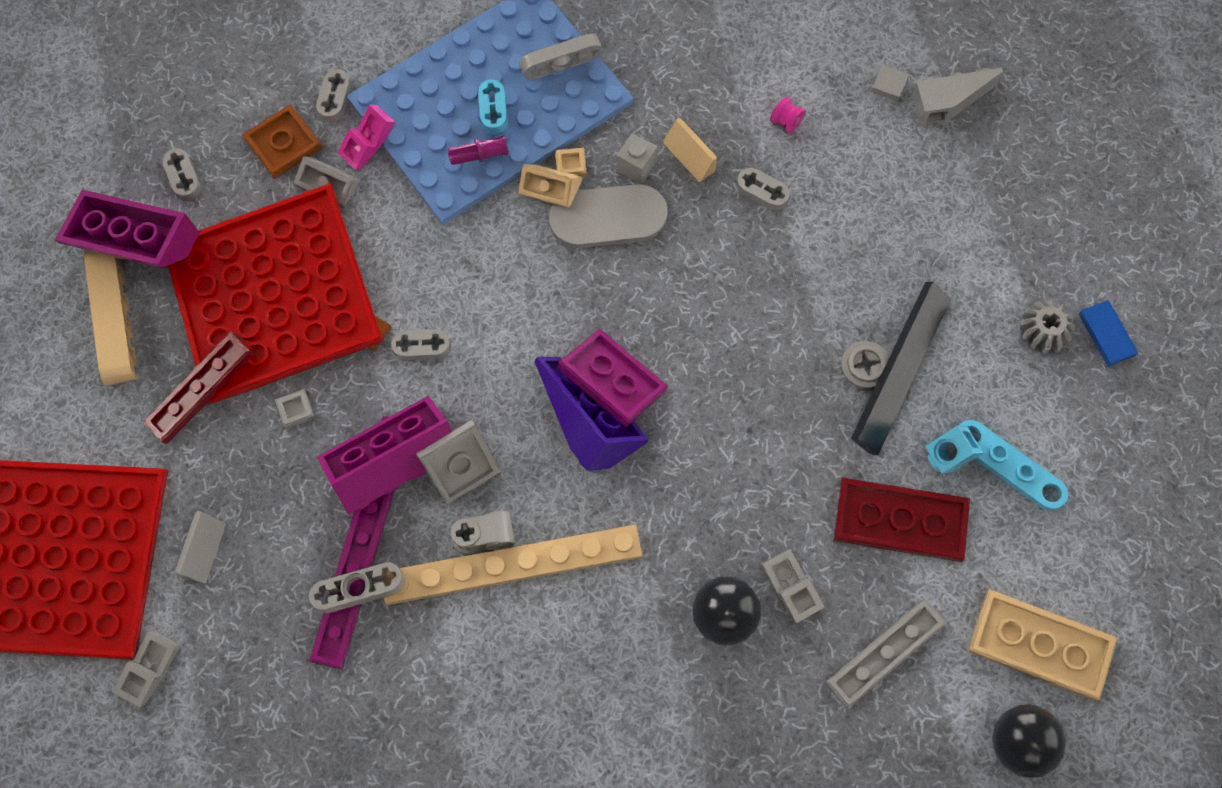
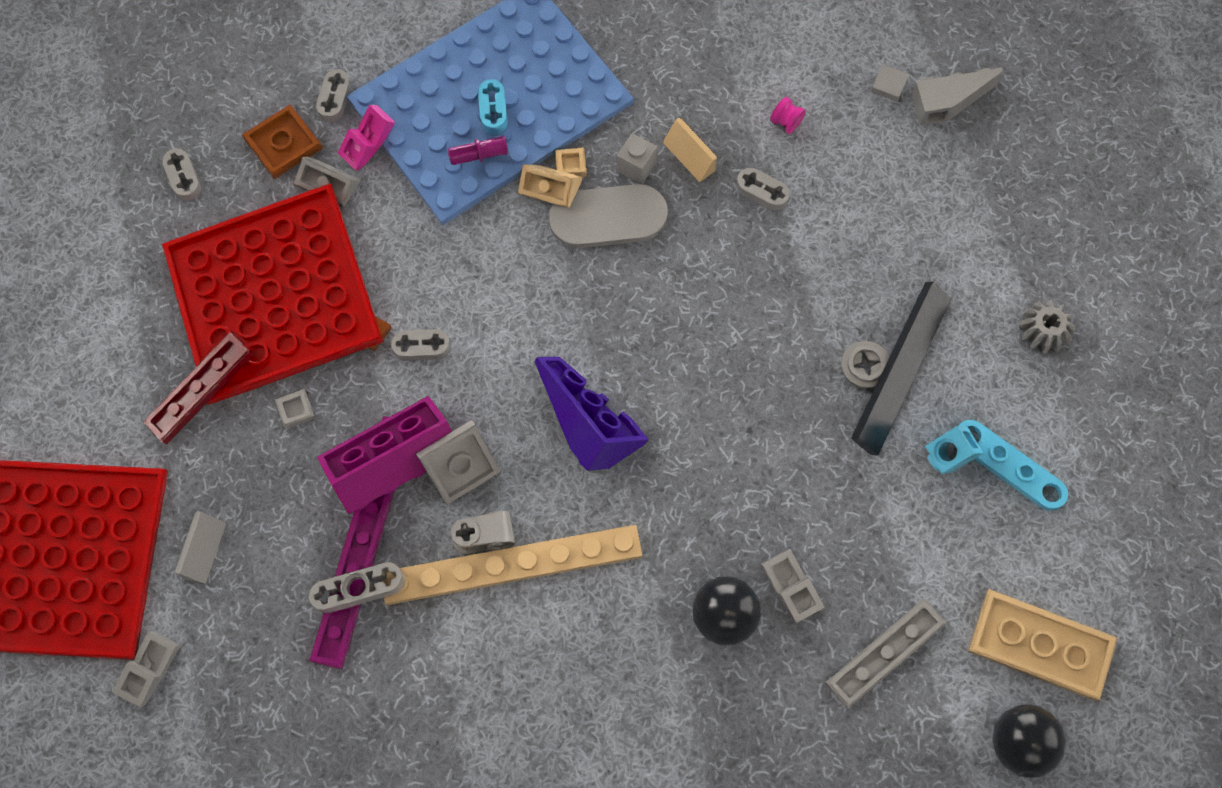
magenta slope [55,190,200,268] -> none
tan beam [84,250,139,386] -> none
light grey beam [519,34,603,80] -> none
magenta tile [557,328,668,427] -> none
dark red tile [833,477,970,562] -> none
blue tile [1078,300,1138,367] -> none

